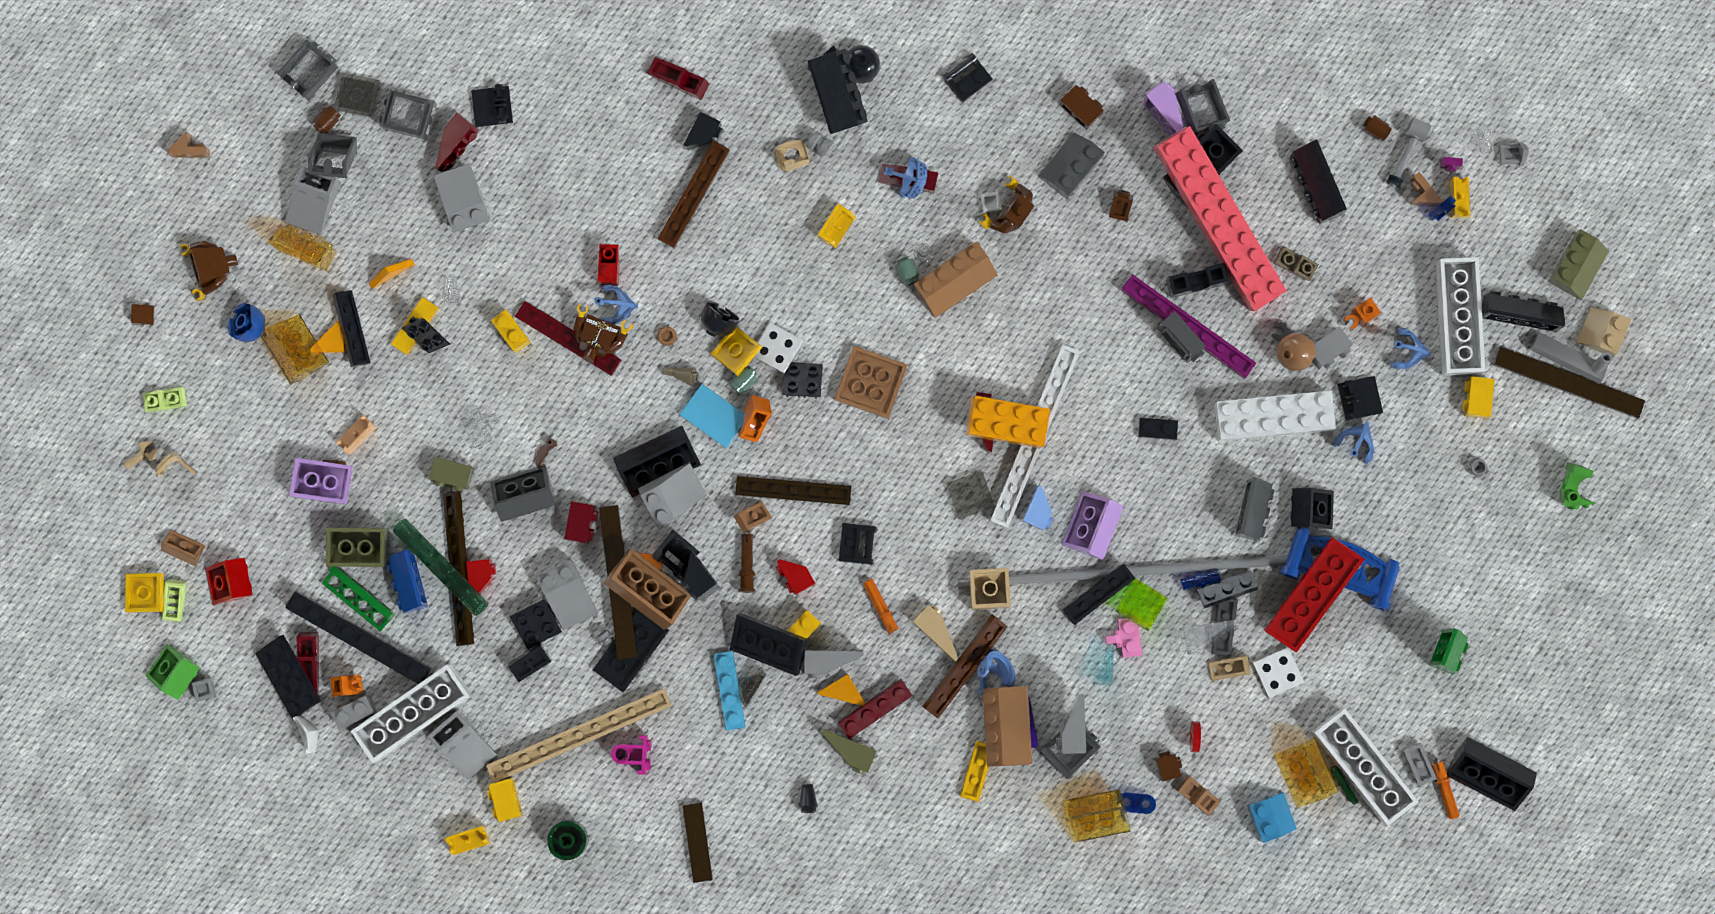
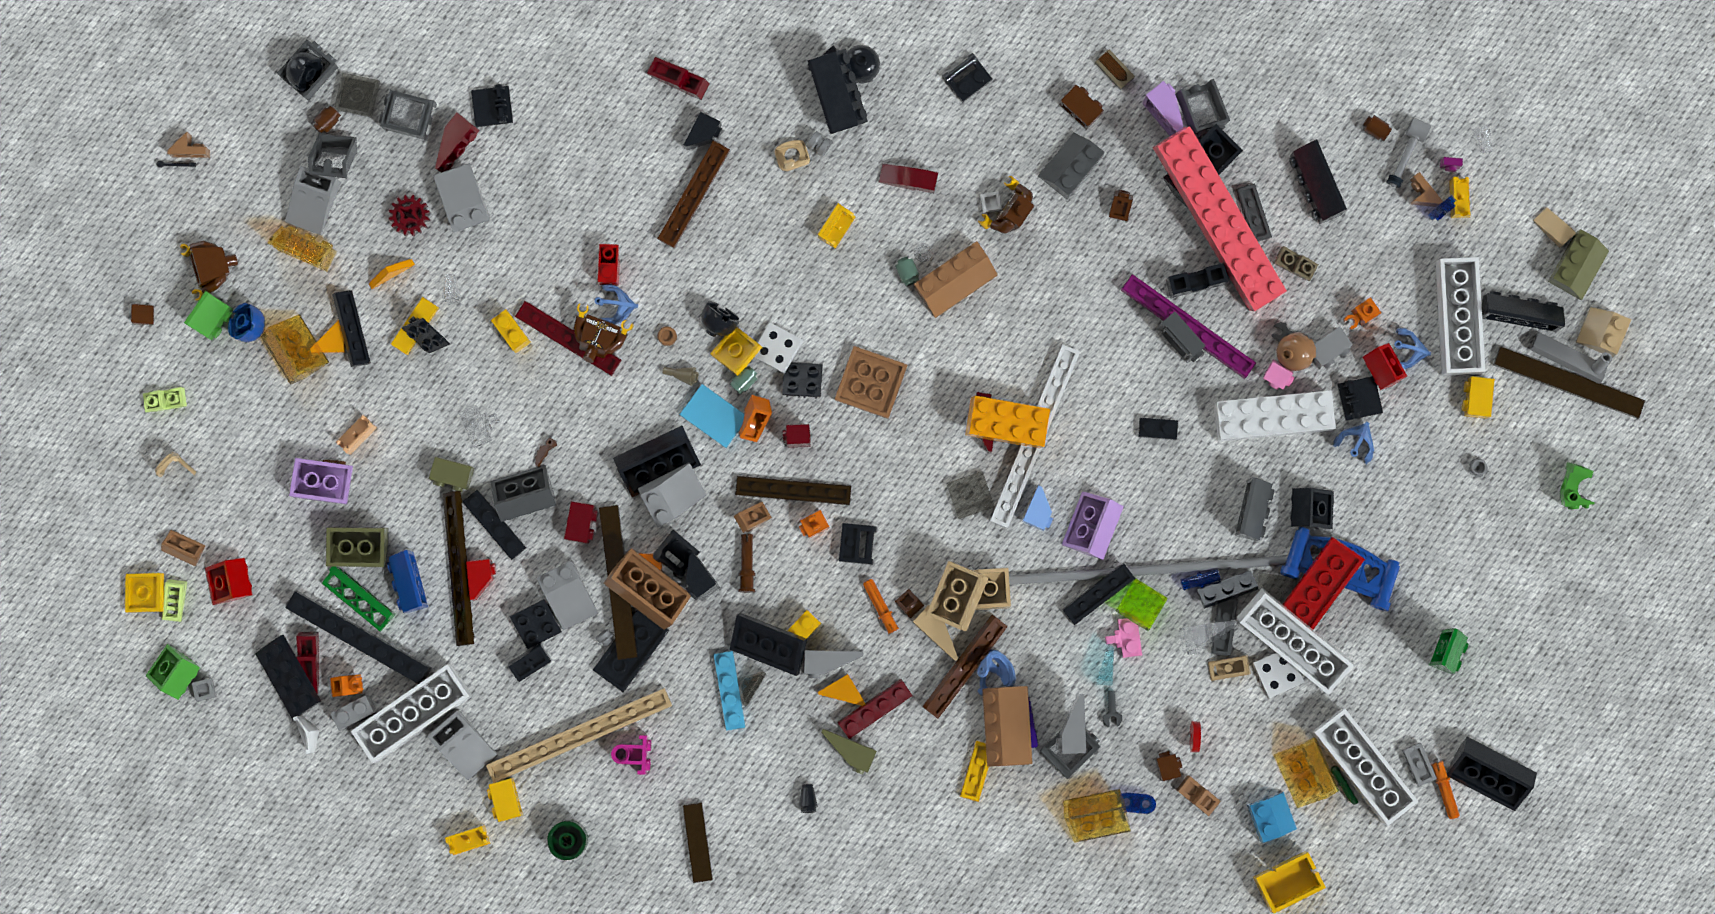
tan bar [124,442,158,469] -> none
clear green piece [393,519,489,616] -> none
red slope [776,559,816,595] -> none
medium blue helmet [884,157,927,199] -> none
light grey tile [1499,143,1529,166] -> none
none -> black hinge [156,160,196,168]
none -> bright green slope [184,291,233,340]
none -> black cylinder [286,52,323,91]
none -> dark red gear [389,195,431,236]
none -> black plate [463,490,527,560]
none -> dark red brick [783,424,811,448]
none -> orange brick [799,510,830,539]
none -> reddish brown slope [895,589,924,618]
none -> tan brick [926,561,989,631]
none -> tile [1095,49,1135,90]
none -> dark grey bar [1103,691,1123,727]
none -> dark grey tile [1236,183,1272,242]
none -> white brick [1237,588,1354,695]
none -> yellow piece [1253,851,1326,914]
none -> bright pink brick [1263,359,1295,390]
none -> red brick [1363,343,1407,391]
none -> tan slope [1533,208,1576,248]

